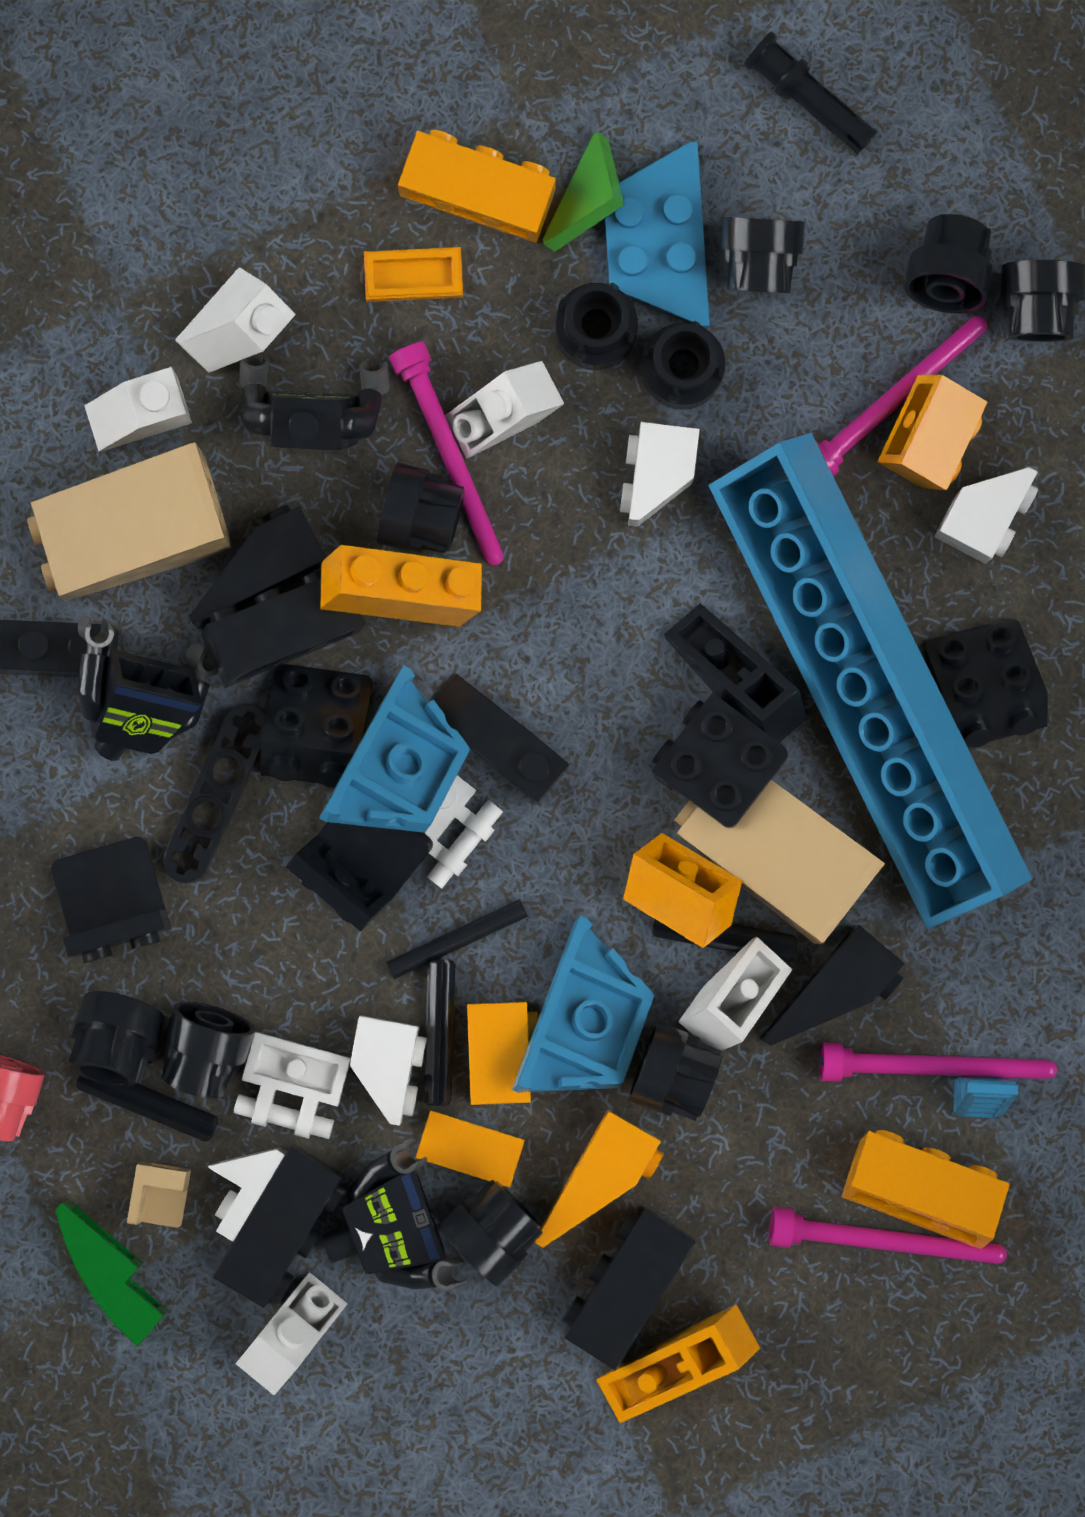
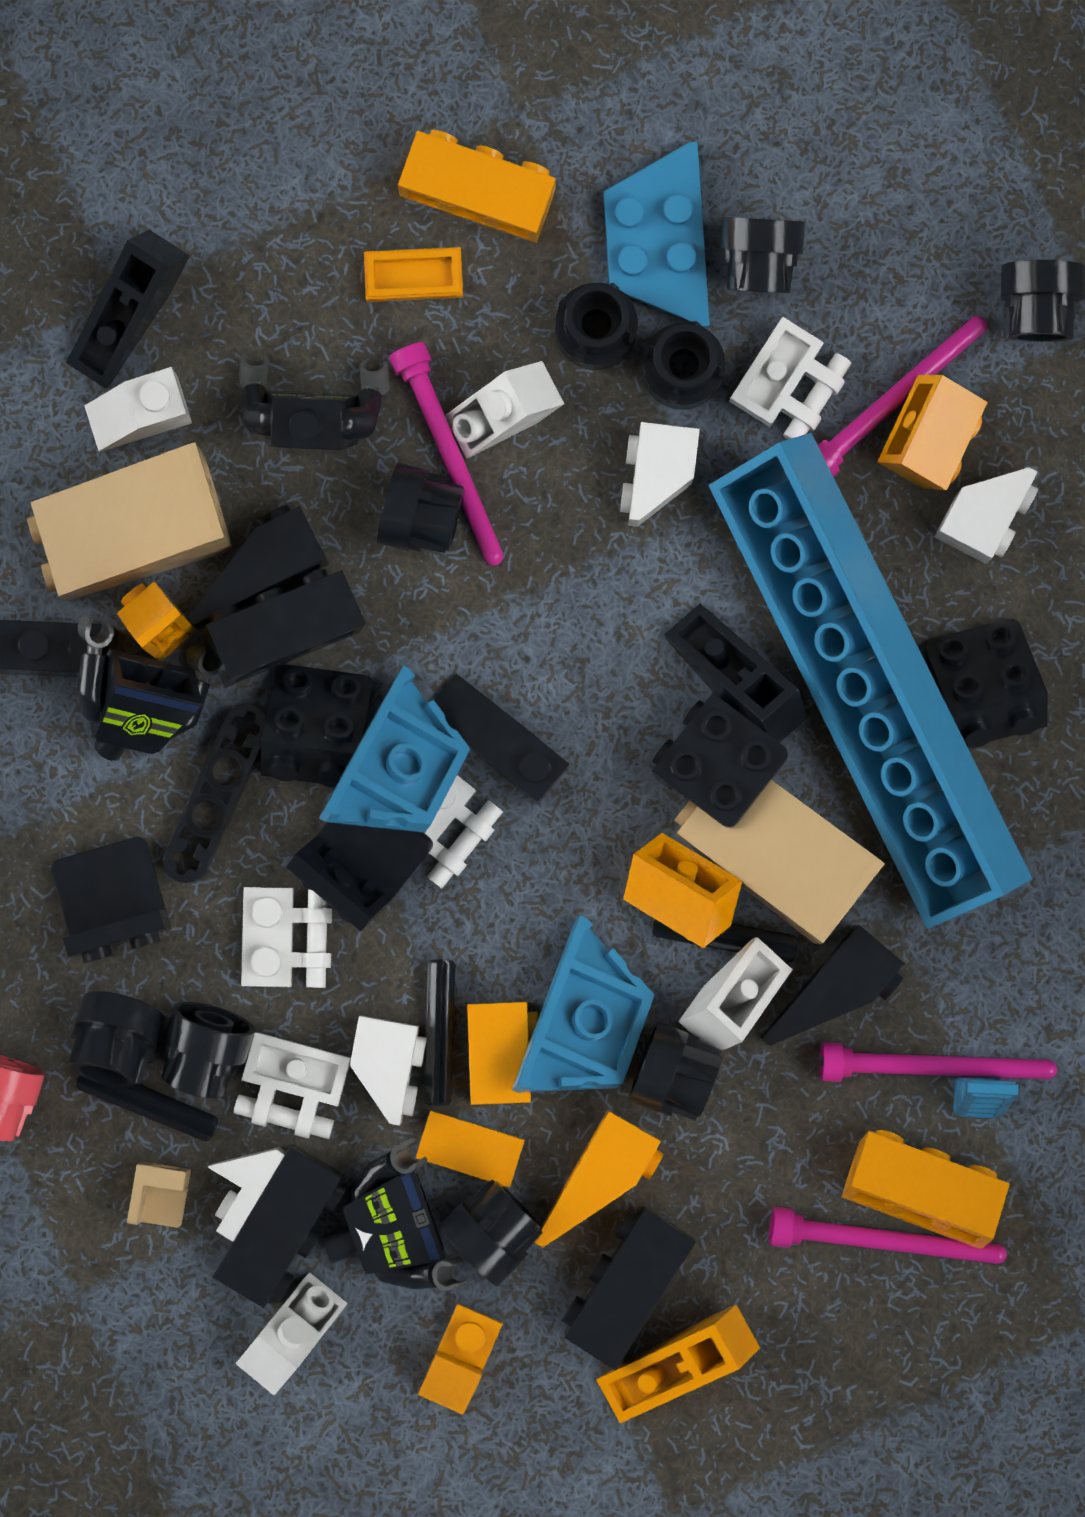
green slope [55,1199,169,1347] -> none
white slope [175,267,296,372] -> none
light orange brick [320,545,482,627] -> none
black bar [386,899,528,980] -> none
bright green tile [543,132,624,252] -> none
black pin [744,31,878,156] -> none
black piece [904,214,993,313] -> none
none -> black slope [66,229,190,389]
none -> light orange slope [116,582,198,662]
none -> white plate [241,887,332,988]
none -> light orange slope [418,1303,503,1415]
none -> white plate [729,317,851,439]

